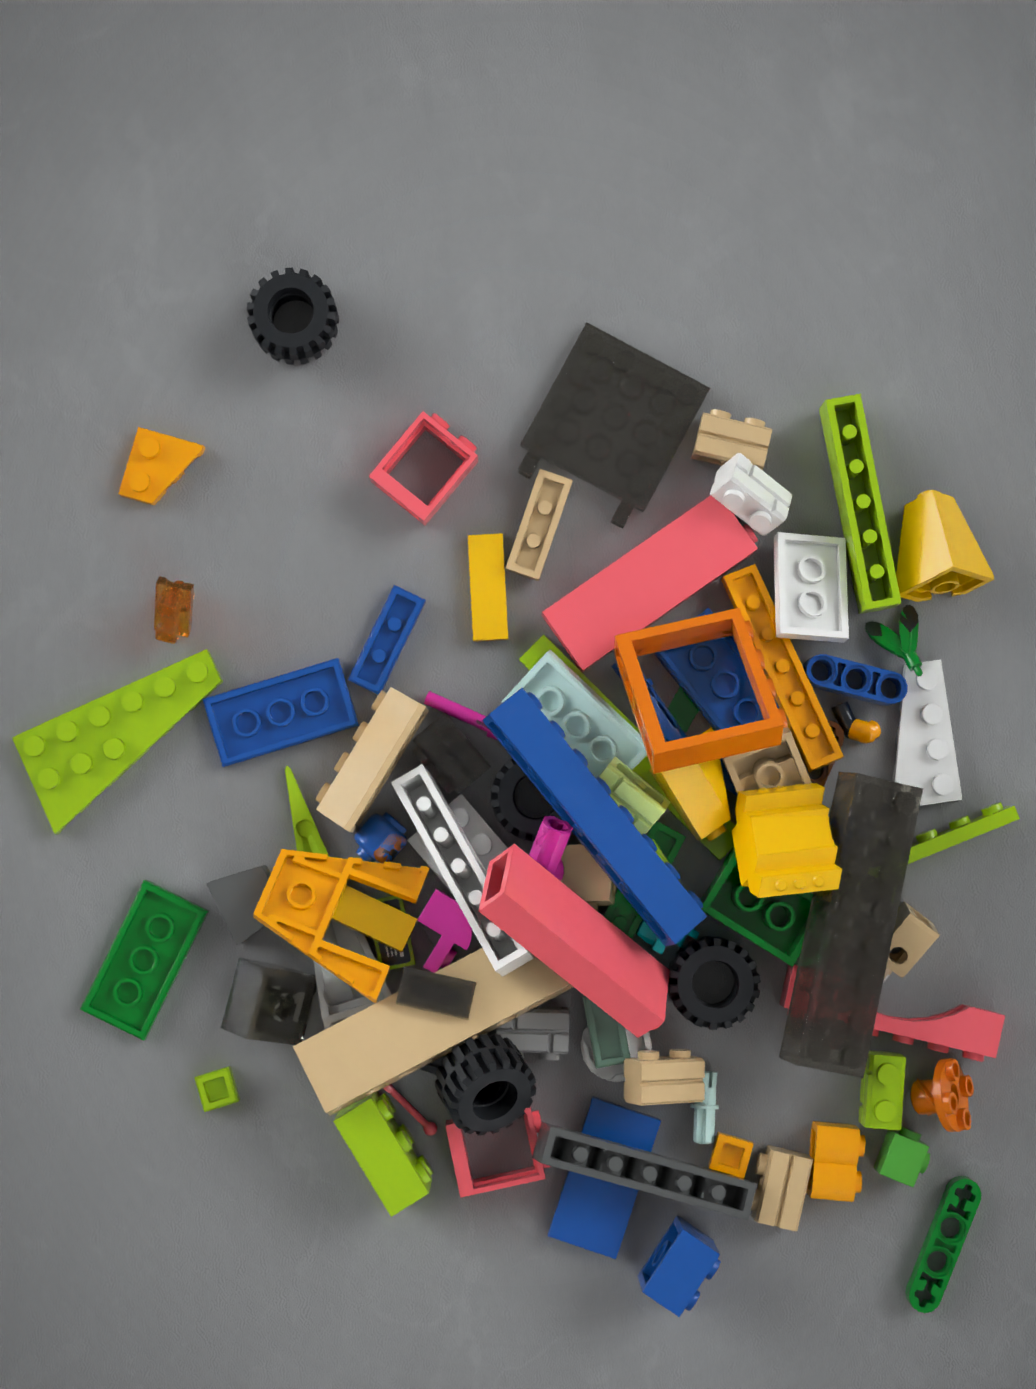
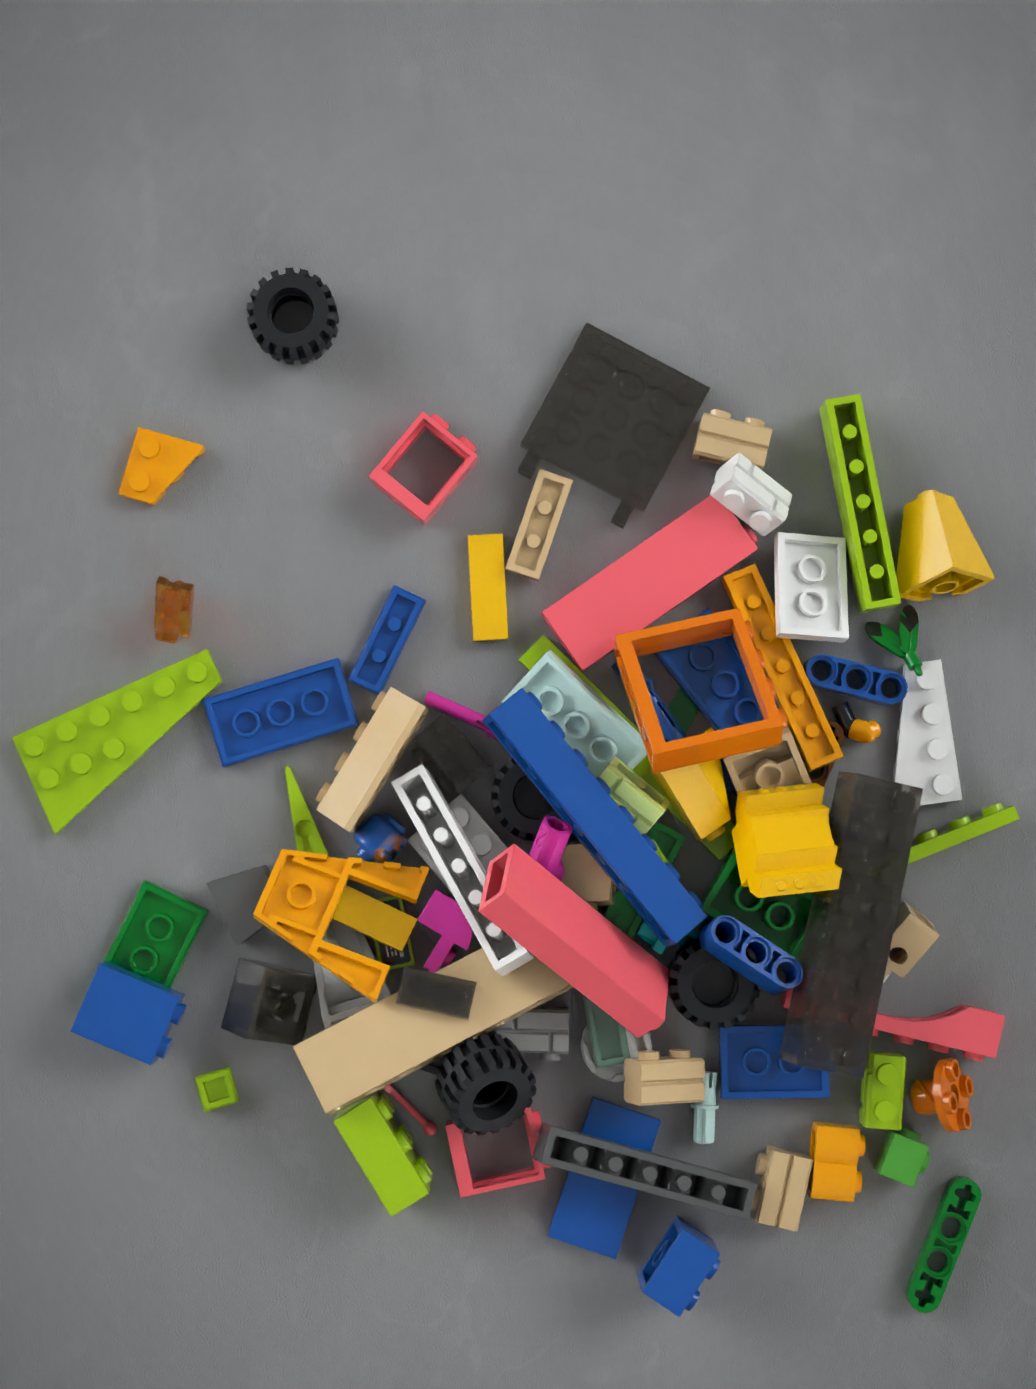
light orange plate [708,1131,754,1179] -> none
none -> blue brick [70,961,187,1065]
none -> blue beam [699,915,803,994]
none -> blue plate [719,1023,830,1099]

